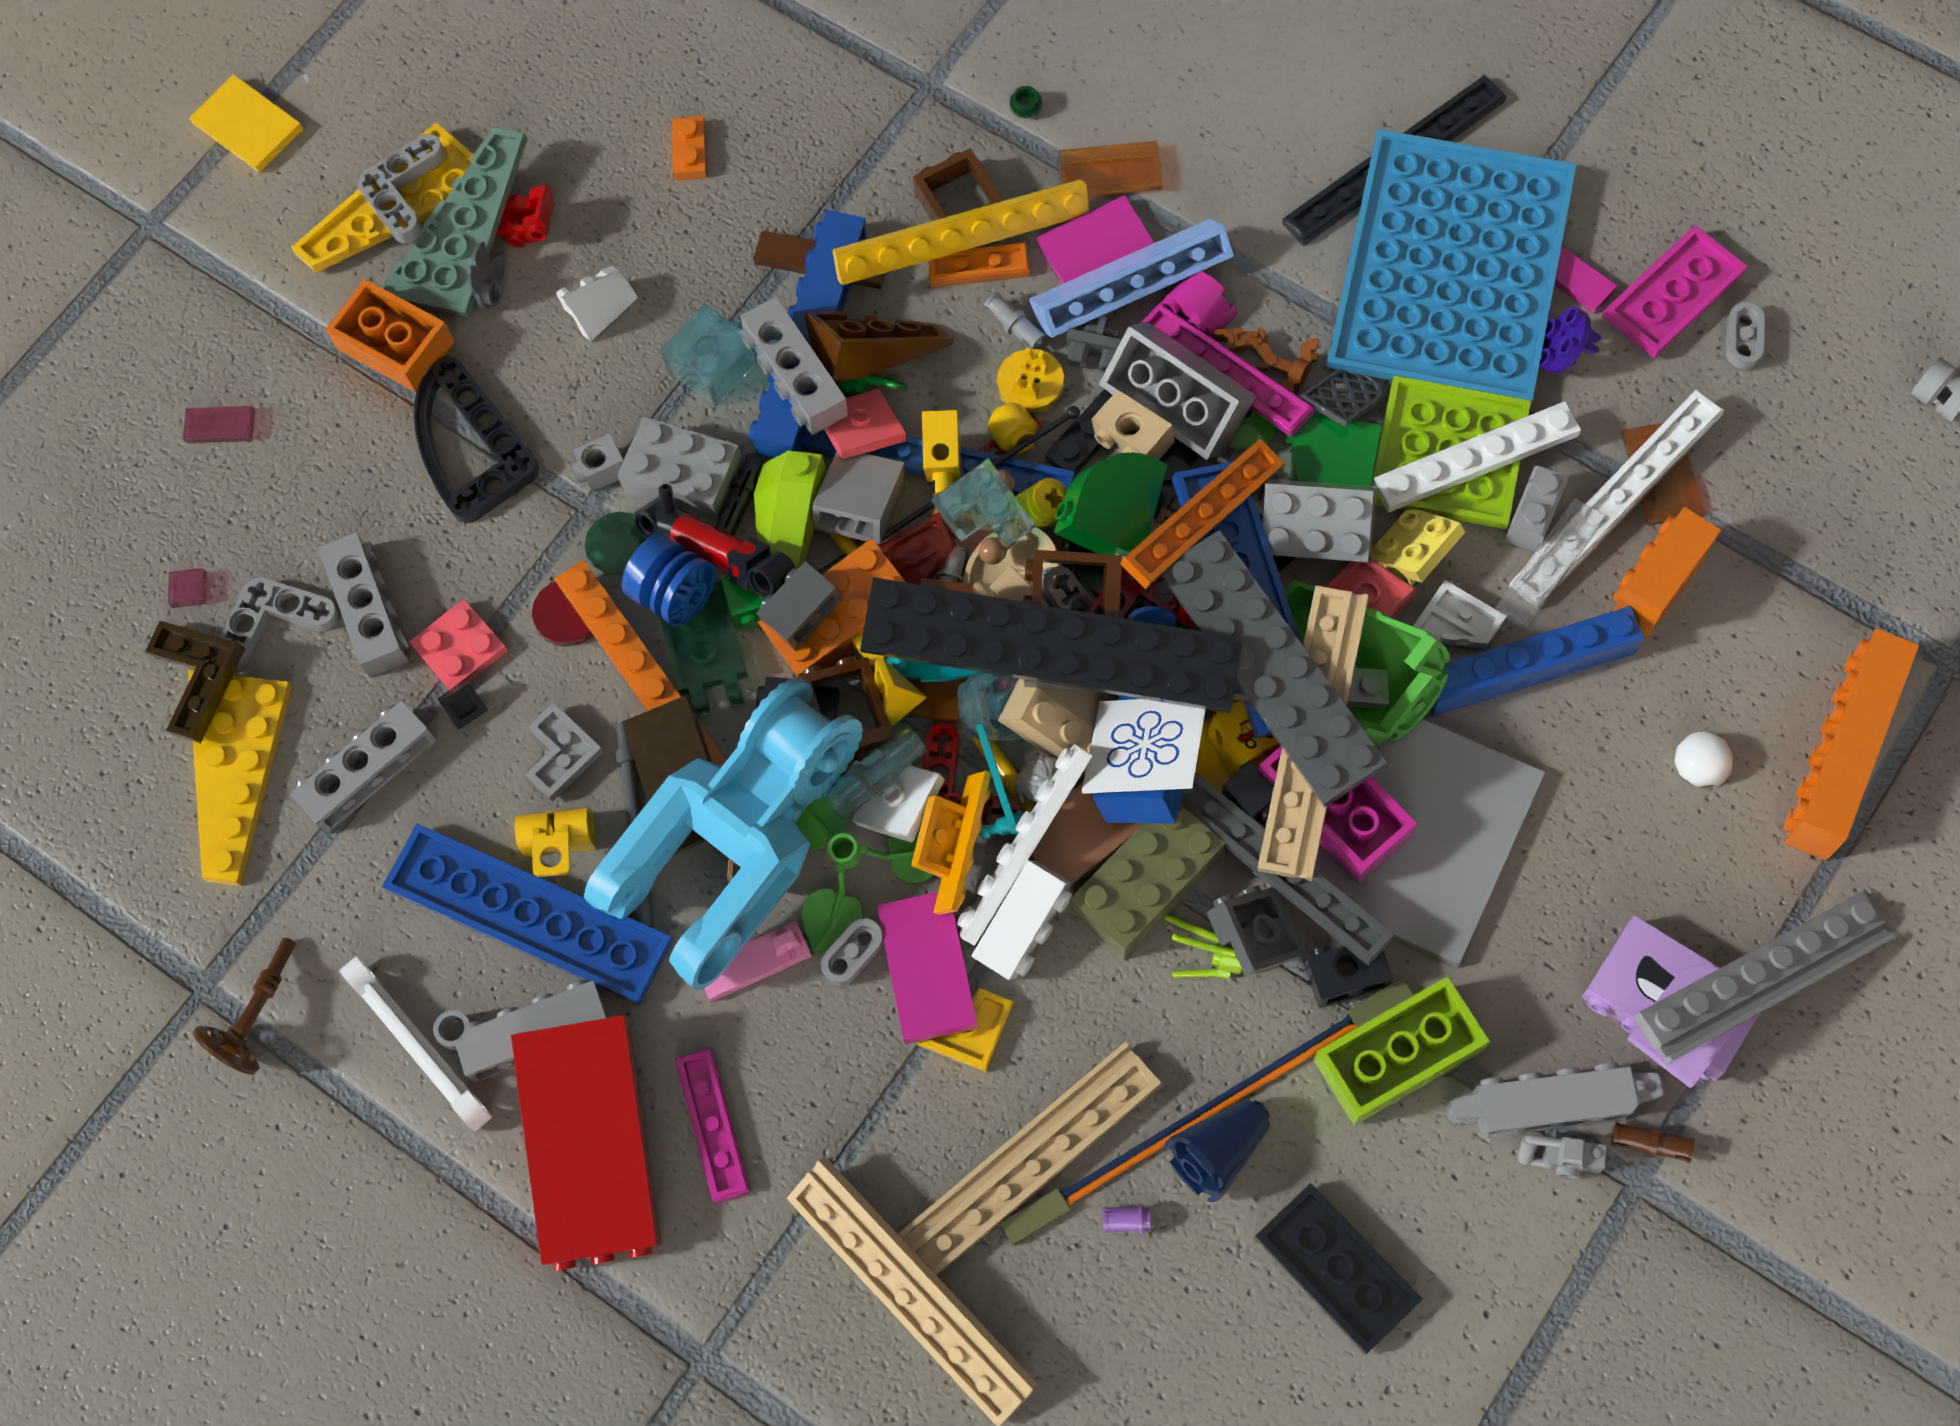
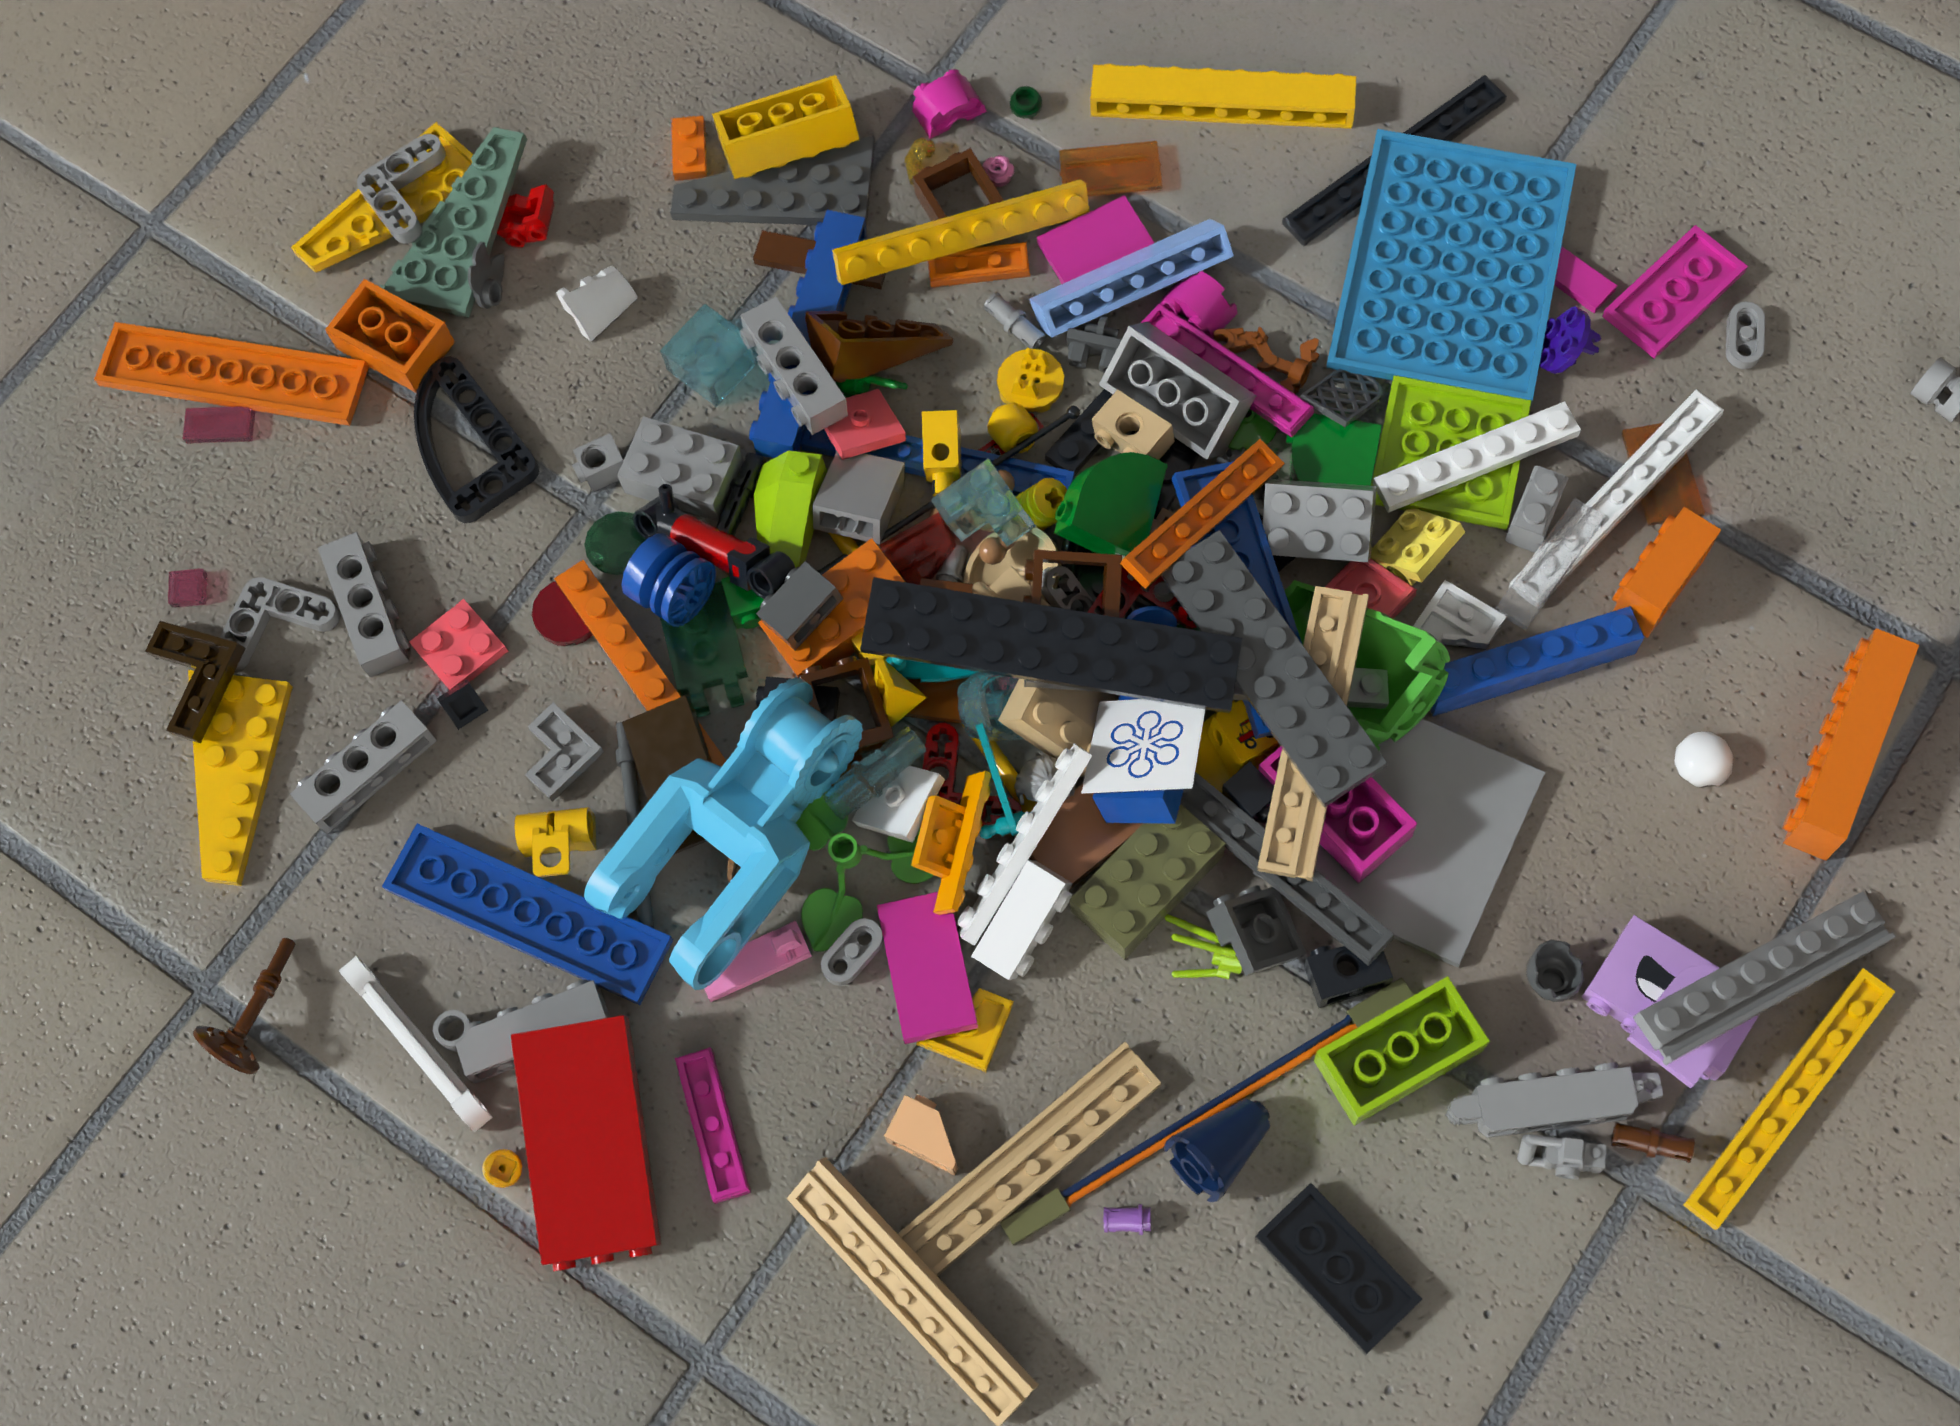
yellow tile [189,75,303,173] -> none
none -> orange plate [94,322,369,426]
none -> yellow tile [482,1149,522,1188]
none -> dark grey wing [670,135,875,227]
none -> yellow brick [712,75,860,179]
none -> light nougat slope [884,1095,958,1176]
none -> clear yellow arm [904,137,935,186]
none -> dark pink cylinder [912,69,987,139]
none -> bright pink plate [983,155,1014,187]
none -> yellow brick [1090,63,1356,129]
none -> dark grey hair [1526,940,1584,1002]
none -> yellow plate [1683,968,1896,1230]

